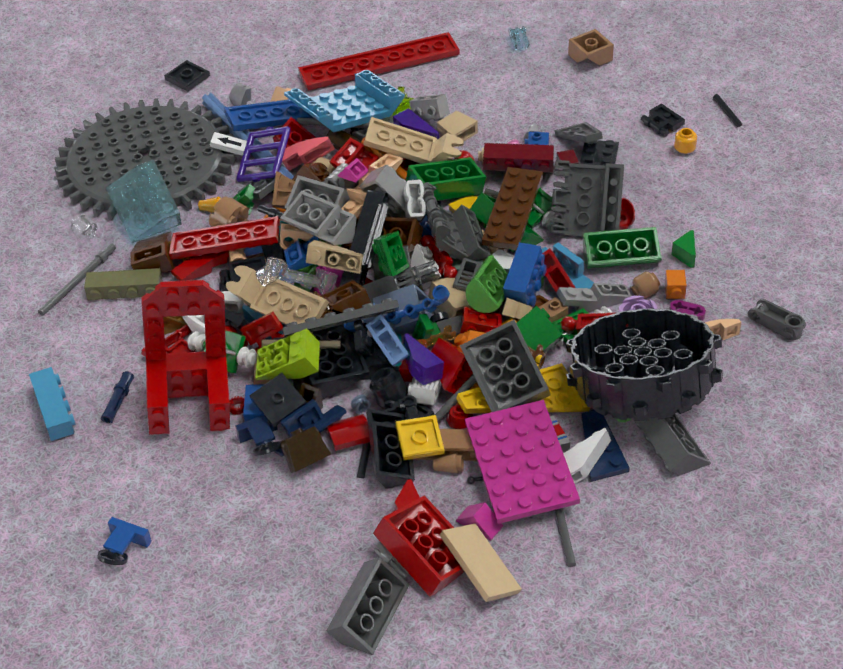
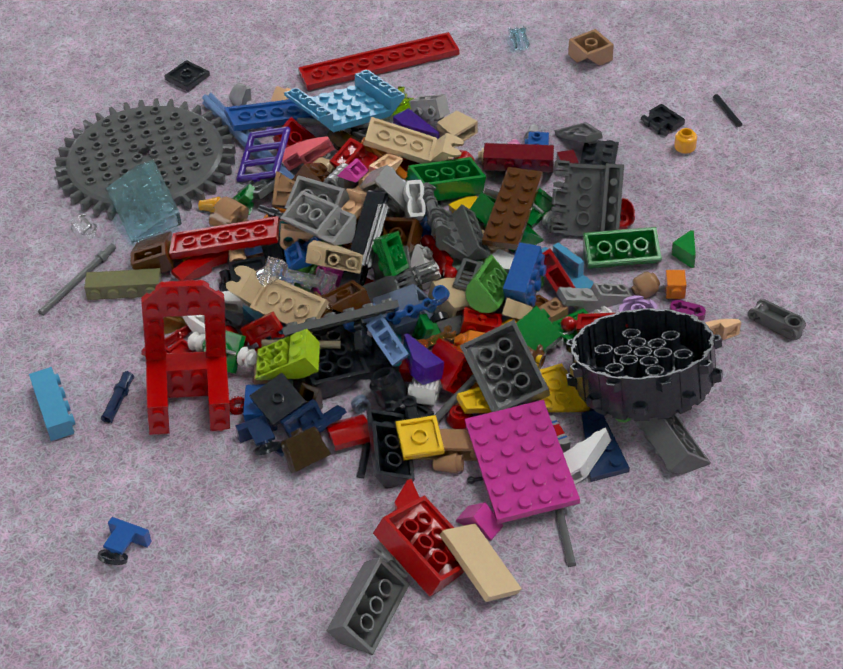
white tile [210,132,247,156] -> none

